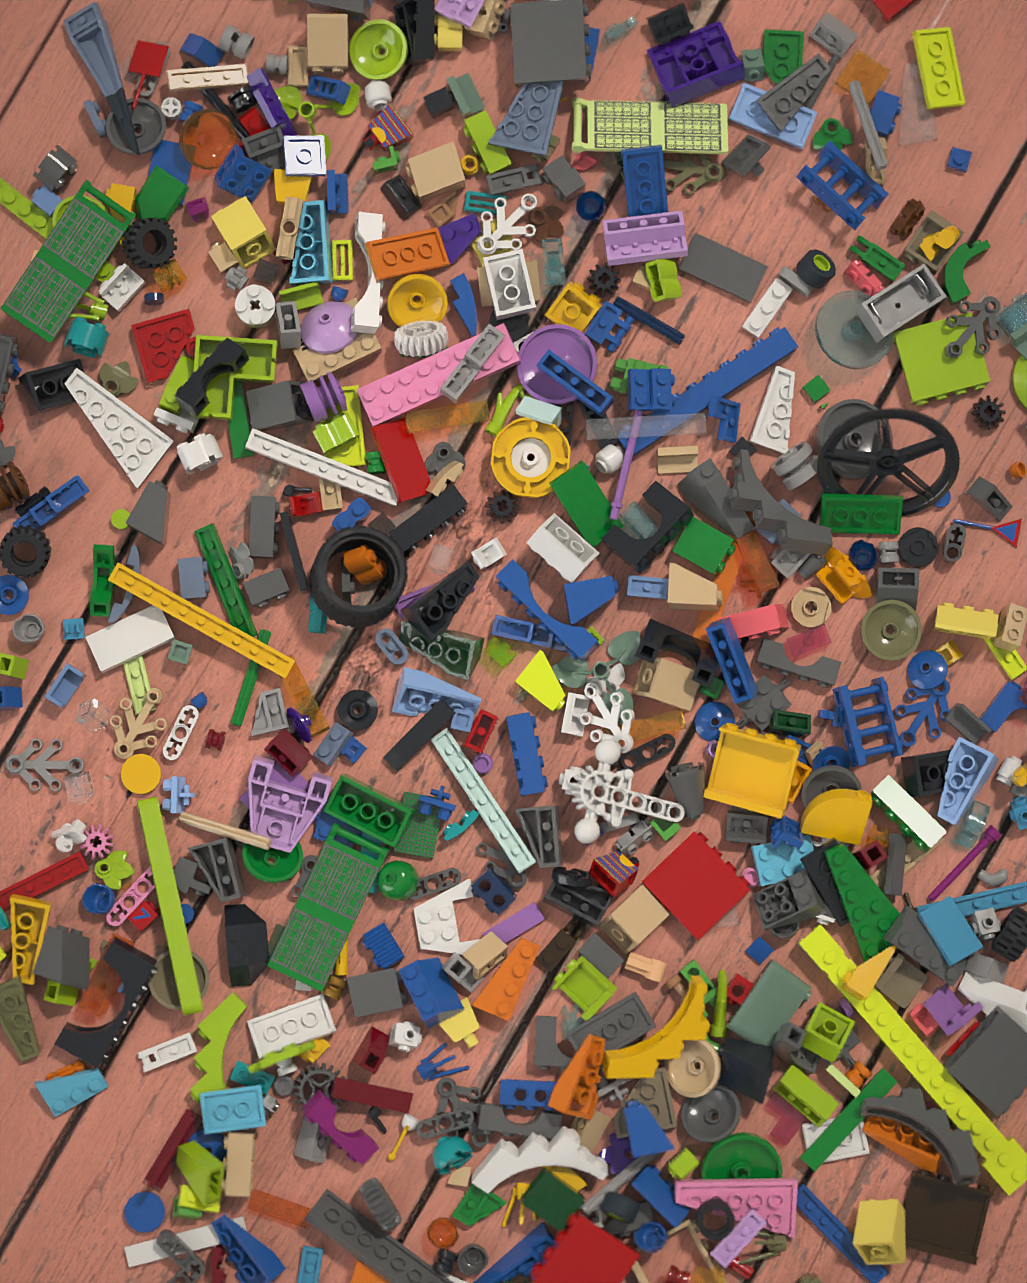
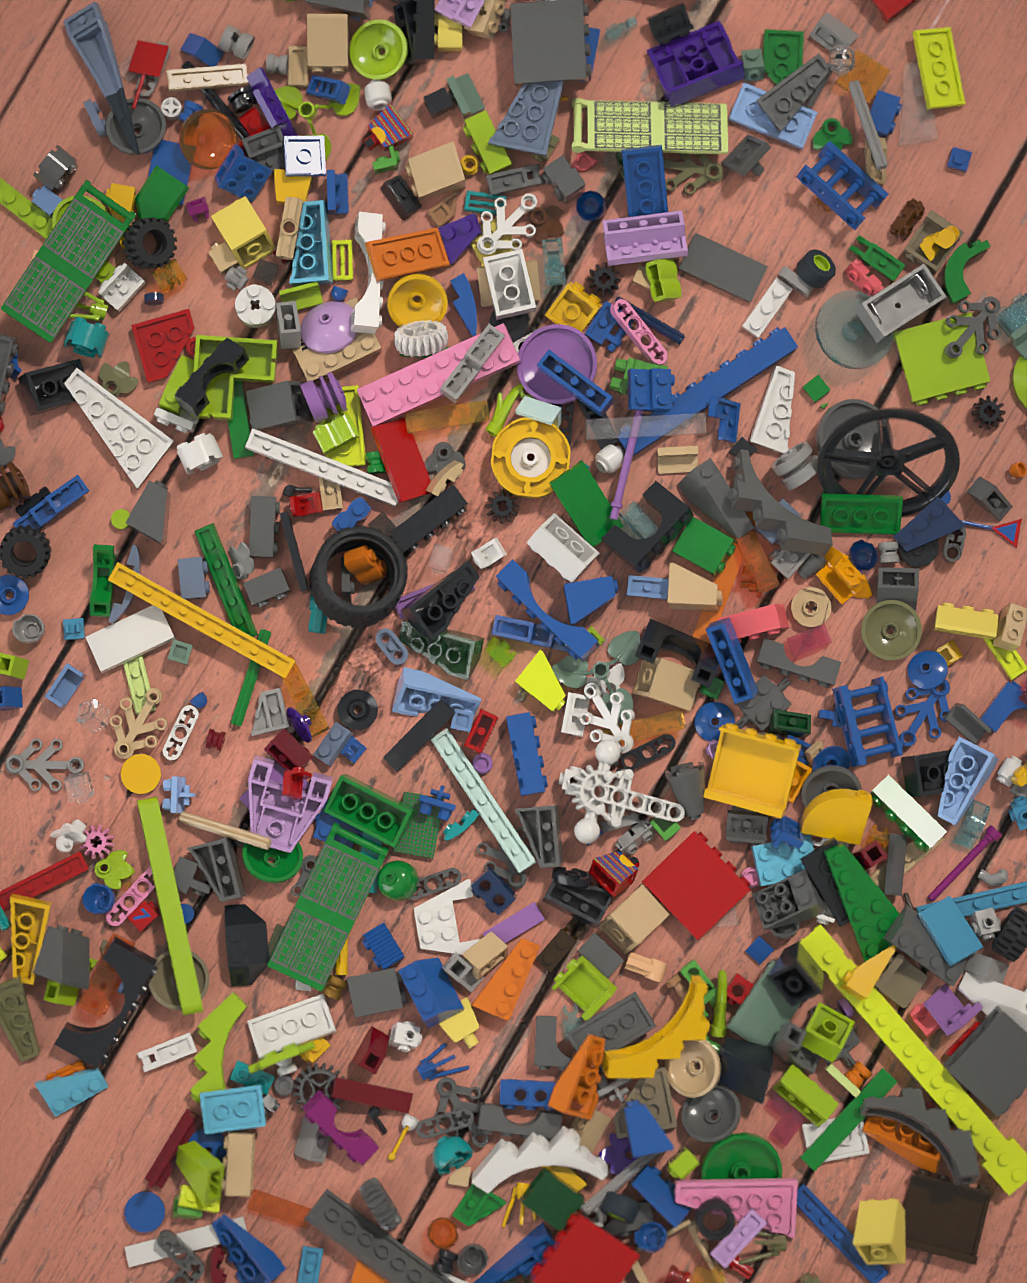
none -> red bracket [282,767,312,800]
none -> bright pink beam [610,299,668,365]
none -> black slope [767,942,824,1007]
none -> clear head [829,44,855,76]
none -> dark blue wing [893,496,966,552]

